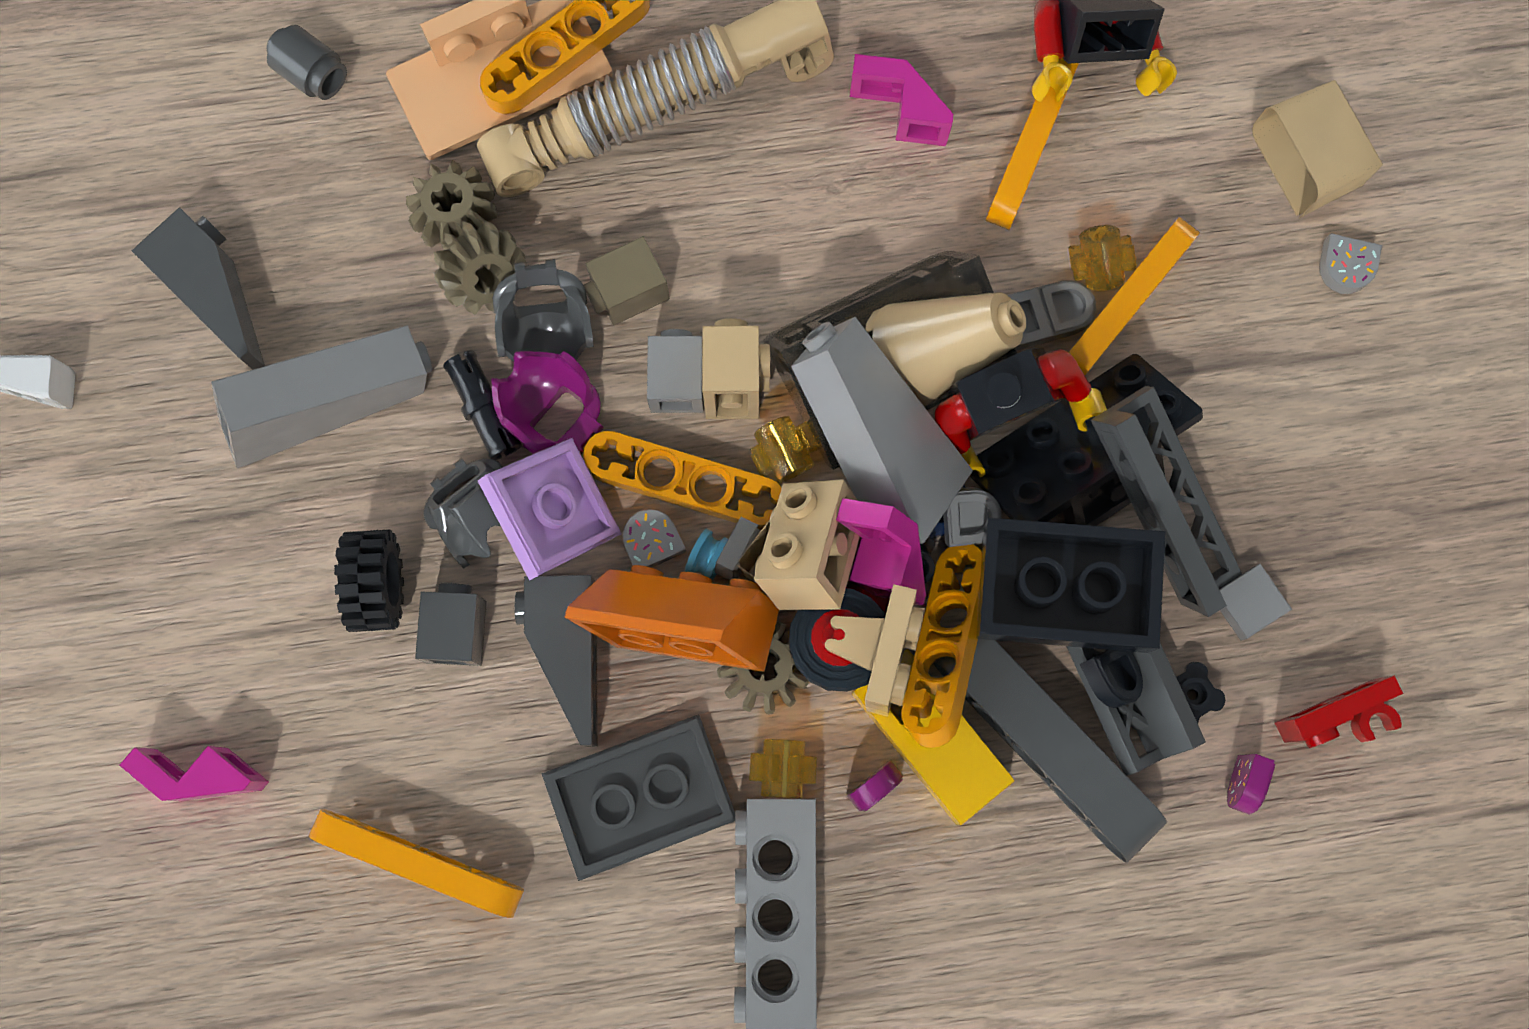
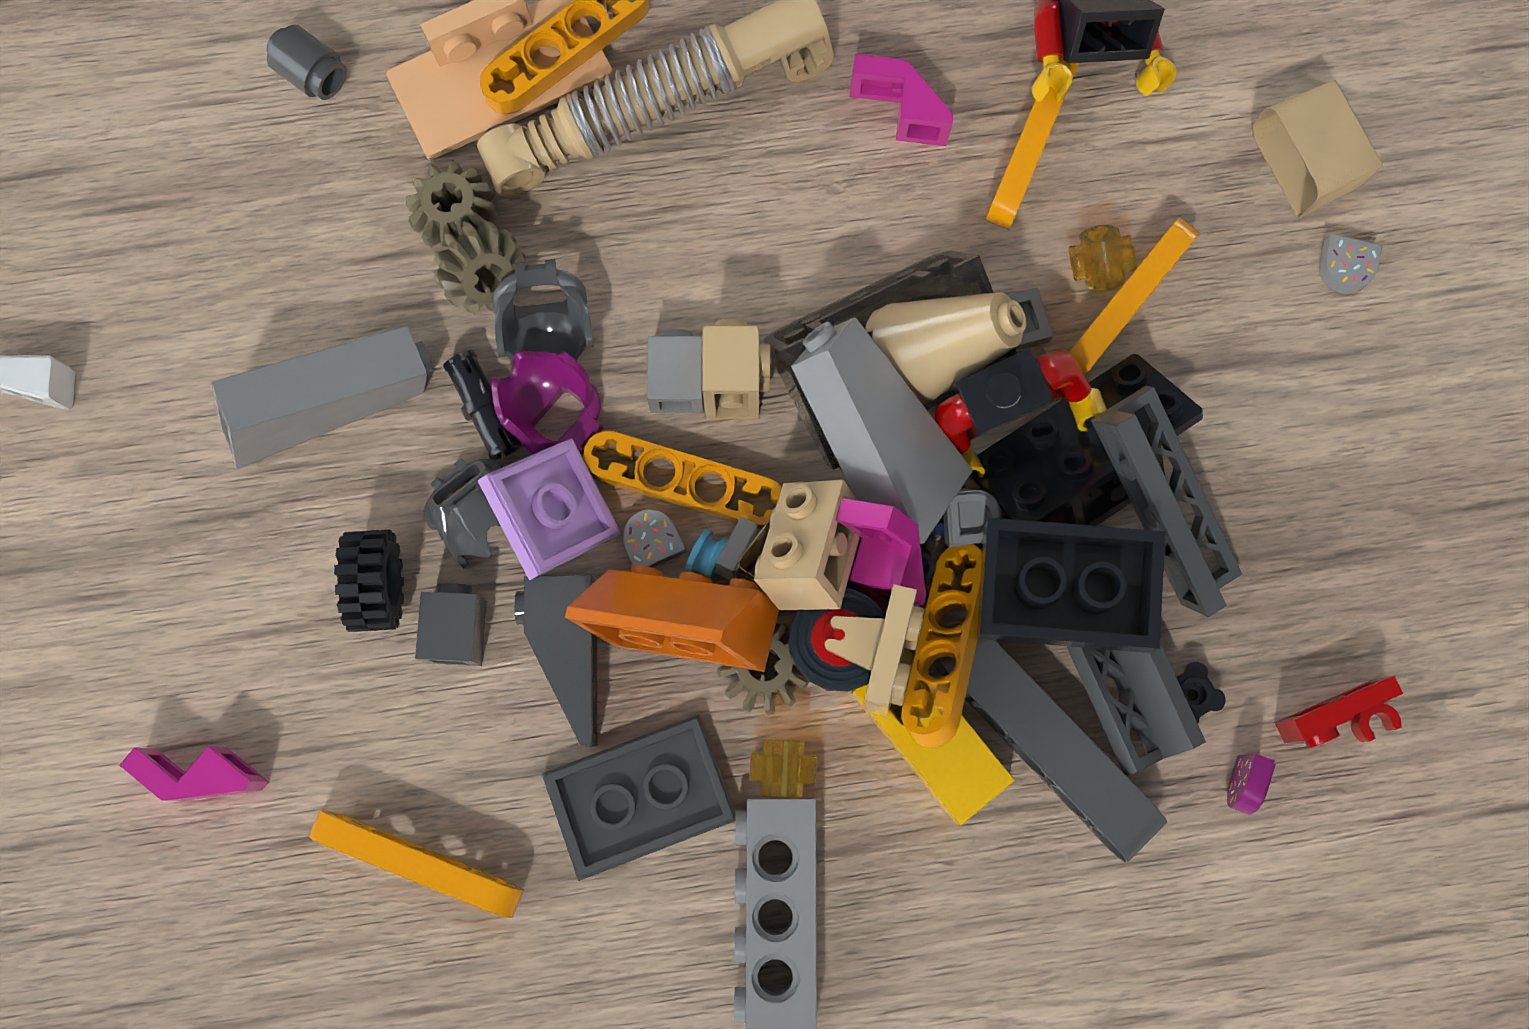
dark grey slope [131,207,265,370] -> none
dark tan brick [584,236,670,326] -> none
clear yellow gear [750,416,818,483] -> none
magenta tile [847,760,904,812] -> none
light grey tile [1037,280,1096,341] -> none
black tile [1080,650,1143,708] -> none
light grey tile [1219,564,1292,641] -> none

